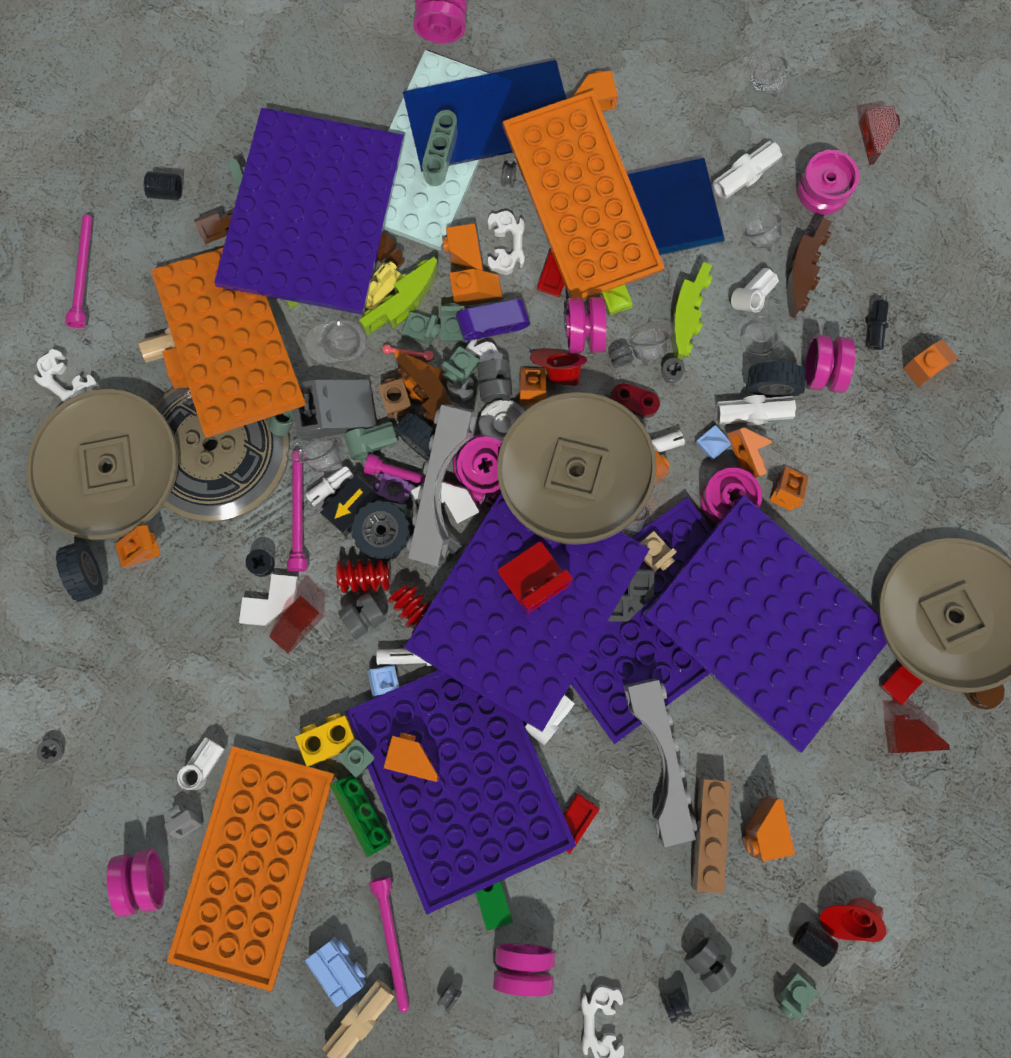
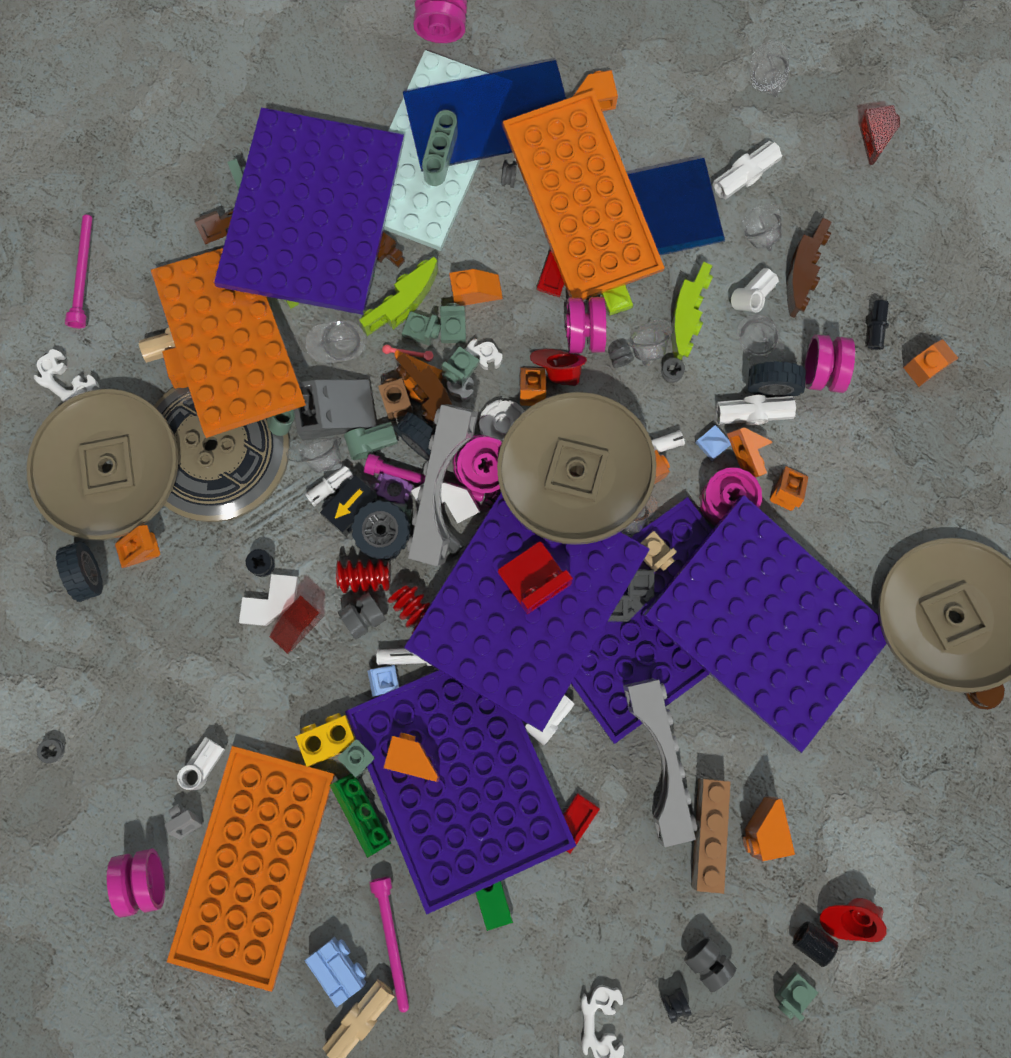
black piece [143,171,182,201] -> none
dark pink piece [287,451,308,572] -> none
light yellow hinge [366,261,402,310] -> none
dark grey bush [437,983,462,1013] -> none
orange slope [442,223,483,271] -> none
dark purple beam [456,299,530,341] -> none
dark grey wheel [477,359,512,403] -> none
white helmet [488,211,525,275] -> none
dark pink wheel [493,943,556,997] -> none
dark red plate [611,383,660,418] -> none
dark pink wheel [797,150,859,215] -> none
red tile [880,664,924,705] -> none
clear red slope [884,714,950,753] -> none

